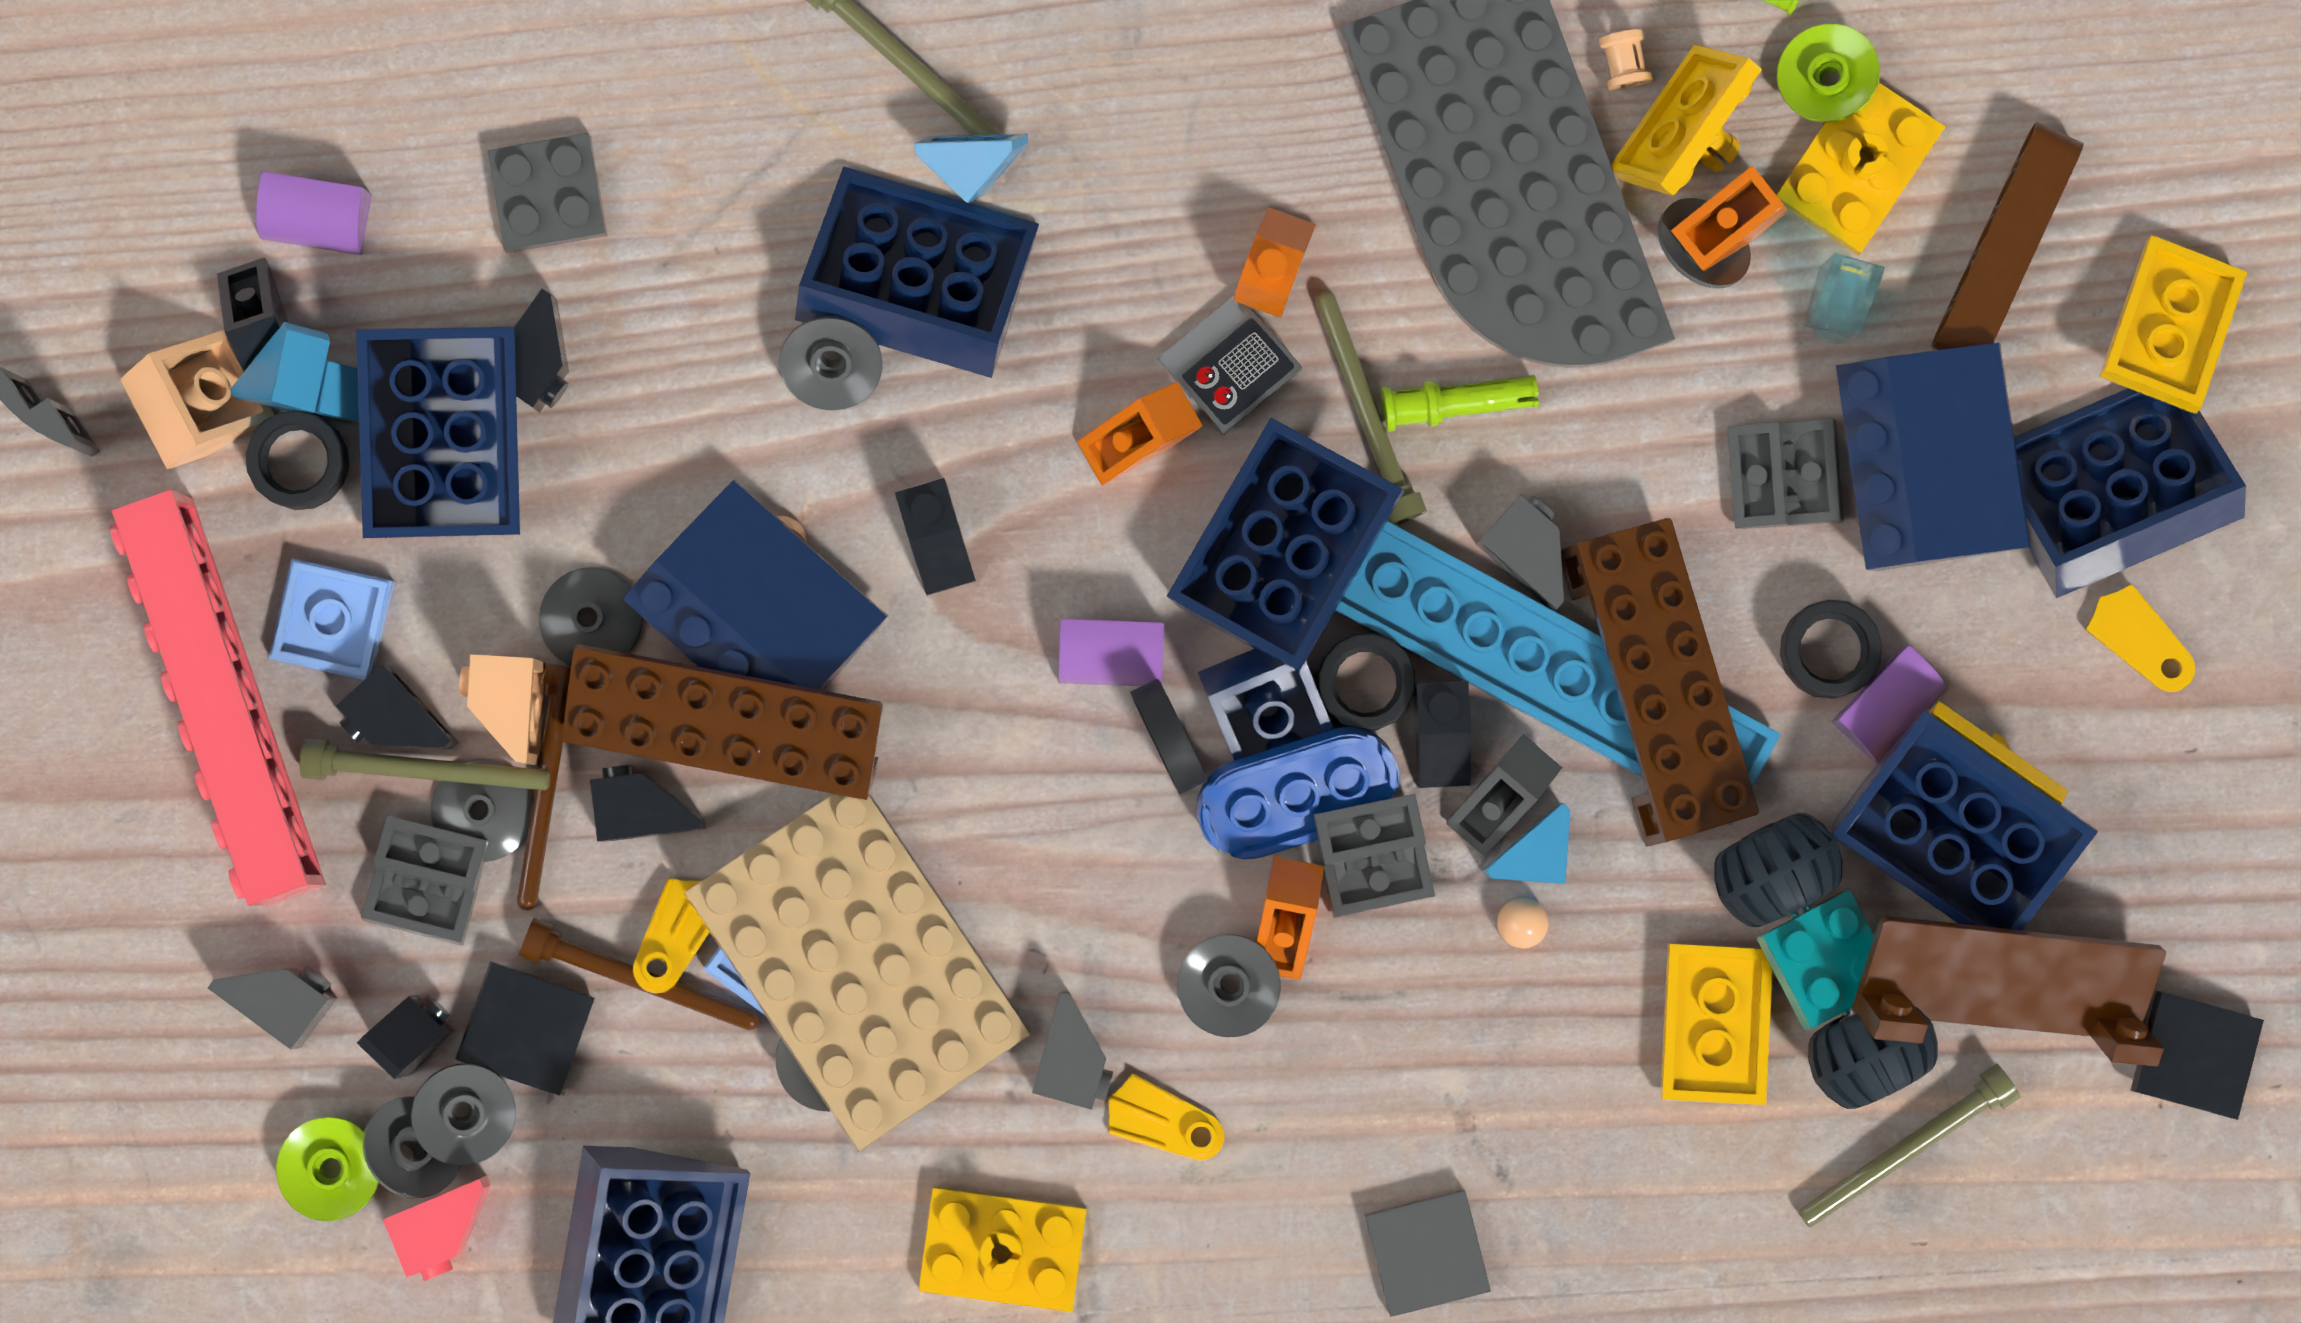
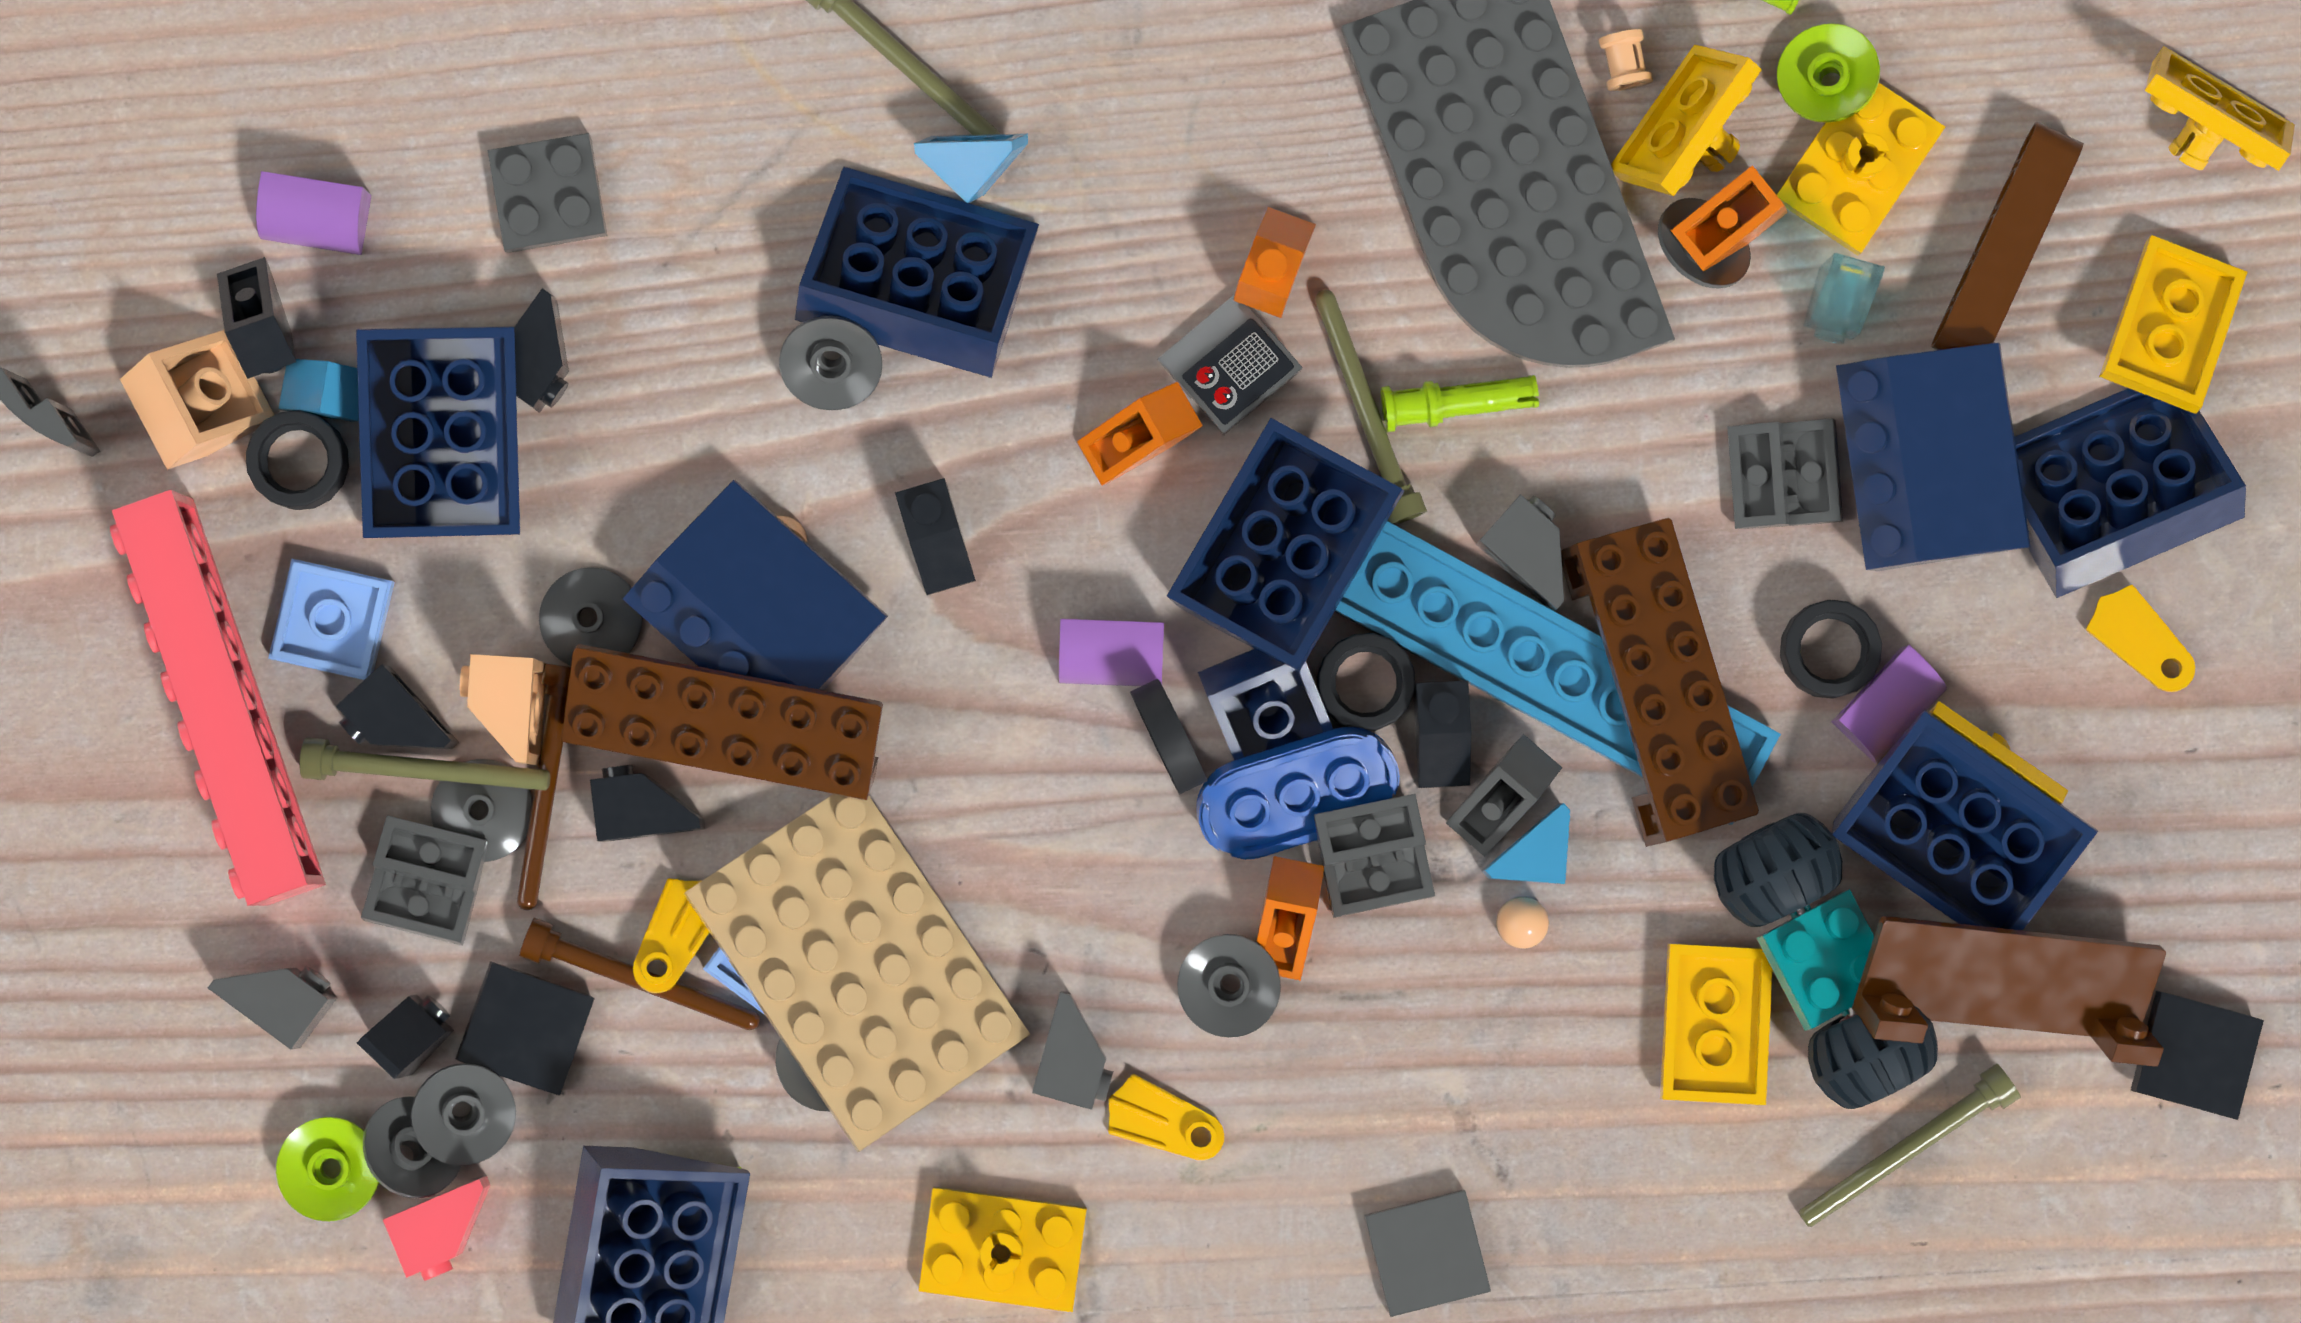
dark azure slope [230,322,330,412] -> none
none -> yellow plate [2145,46,2295,171]

